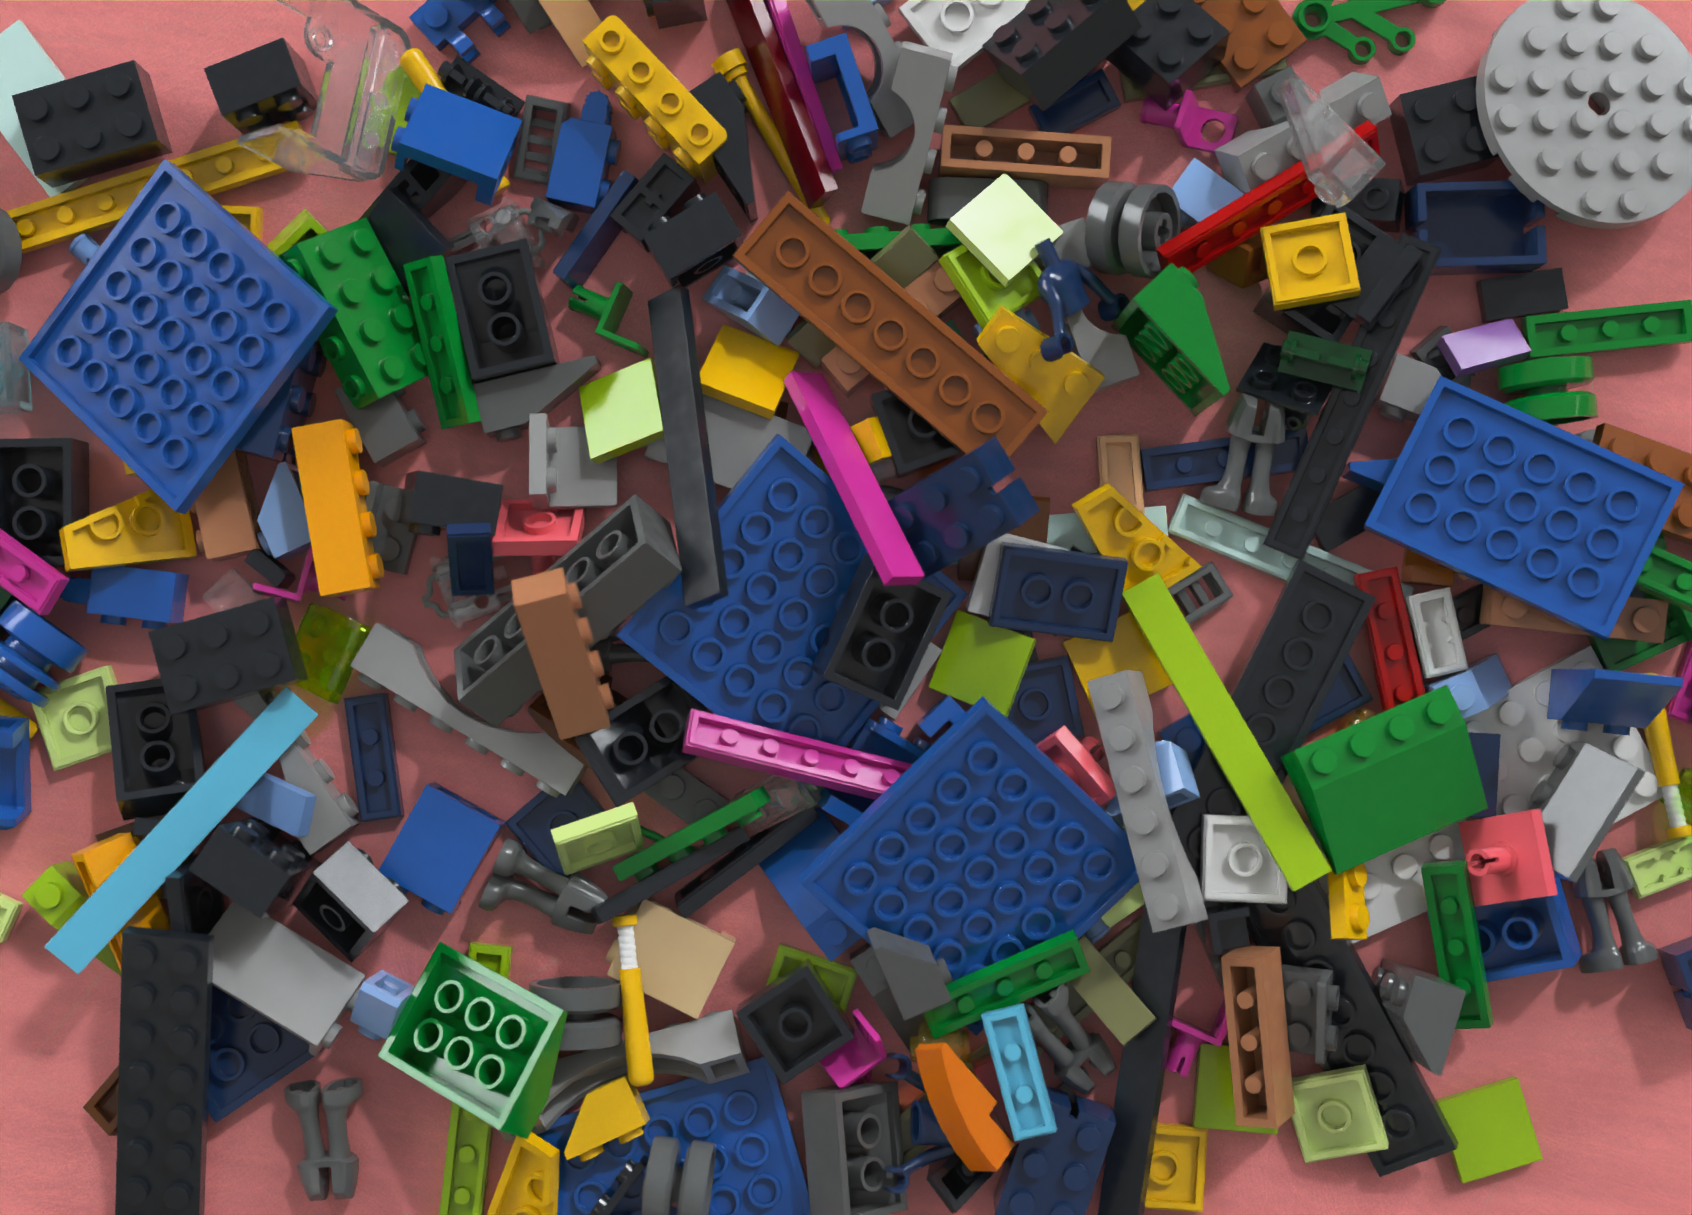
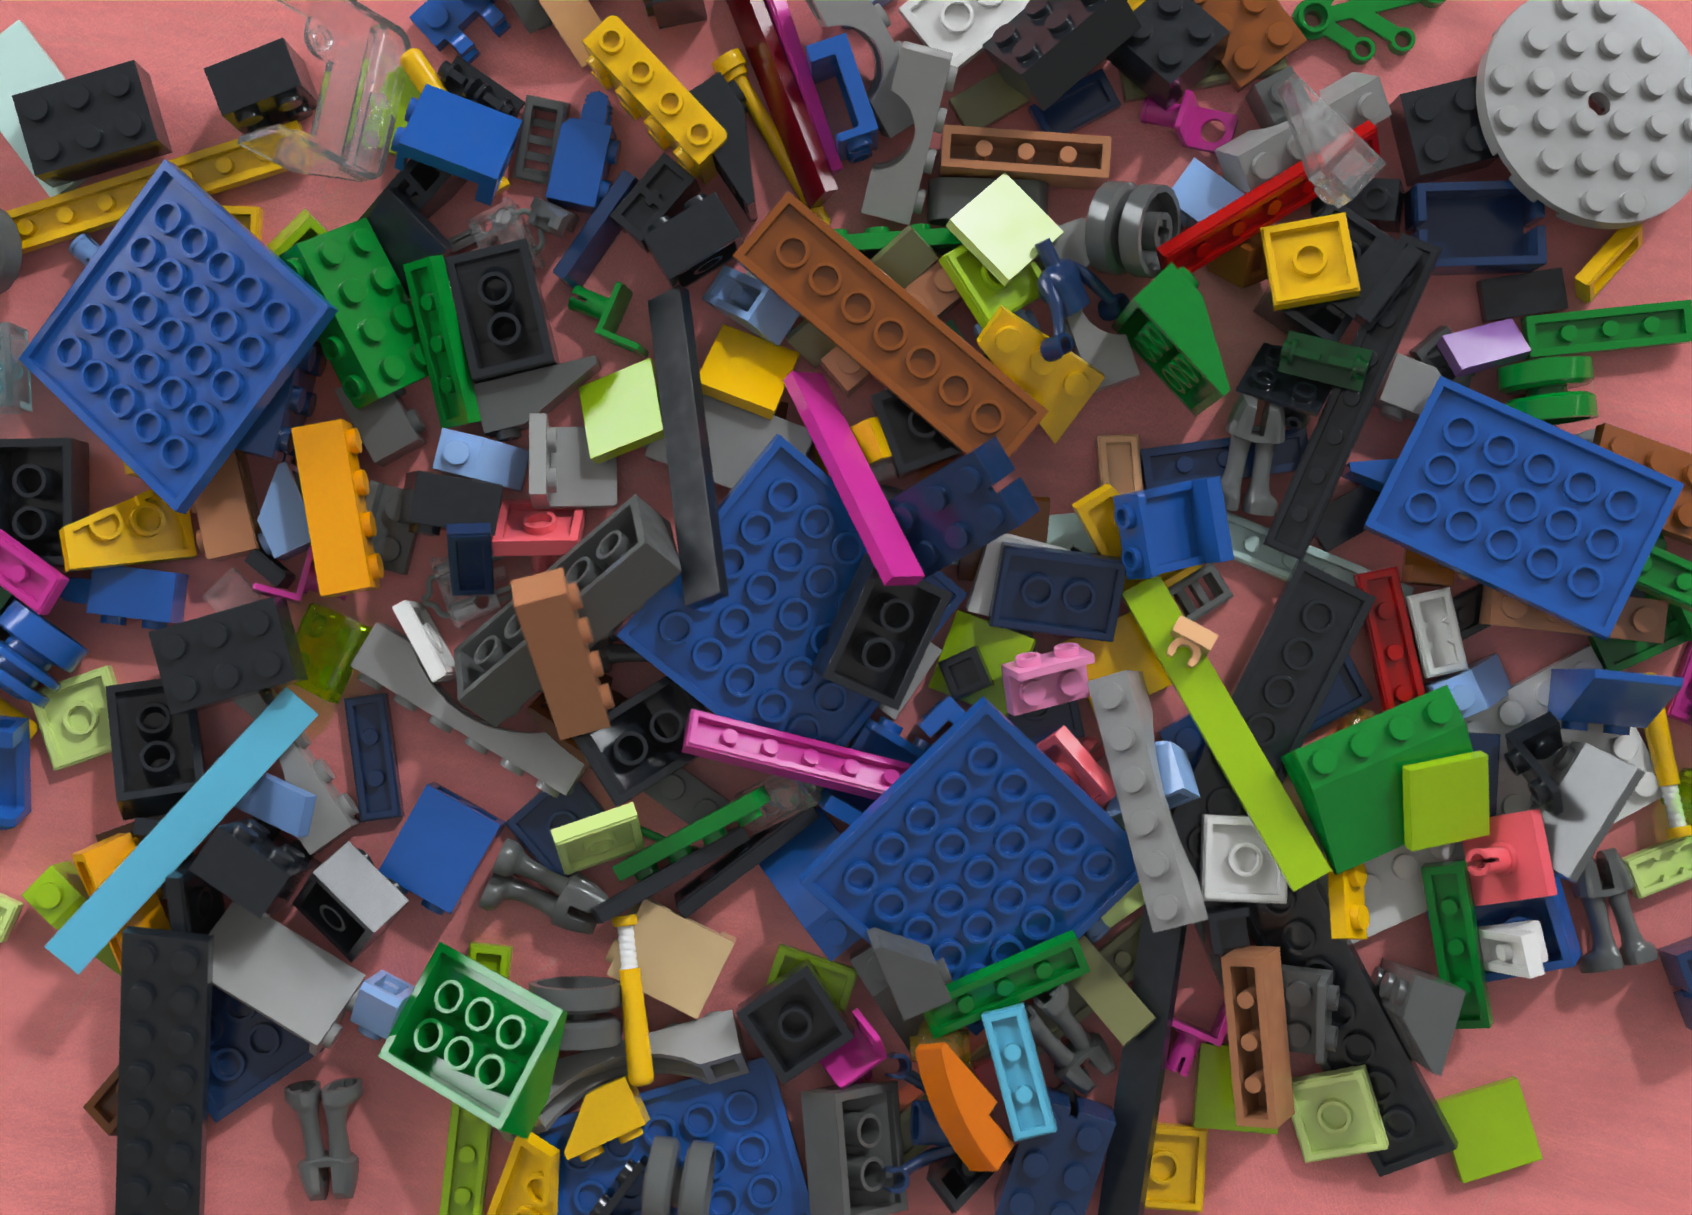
none -> white tile [392,600,456,682]
none -> light blue slope [433,428,529,492]
none -> black tile [938,646,995,701]
none -> bright pink bracket [1001,642,1095,716]
none -> blue panel [1113,476,1234,580]
none -> light nougat tile [1167,615,1219,669]
none -> lime tile [1402,750,1490,852]
none -> white slope [1478,920,1548,979]
none -> black bracket [1504,711,1563,816]
none -> yellow tile [1574,223,1643,304]

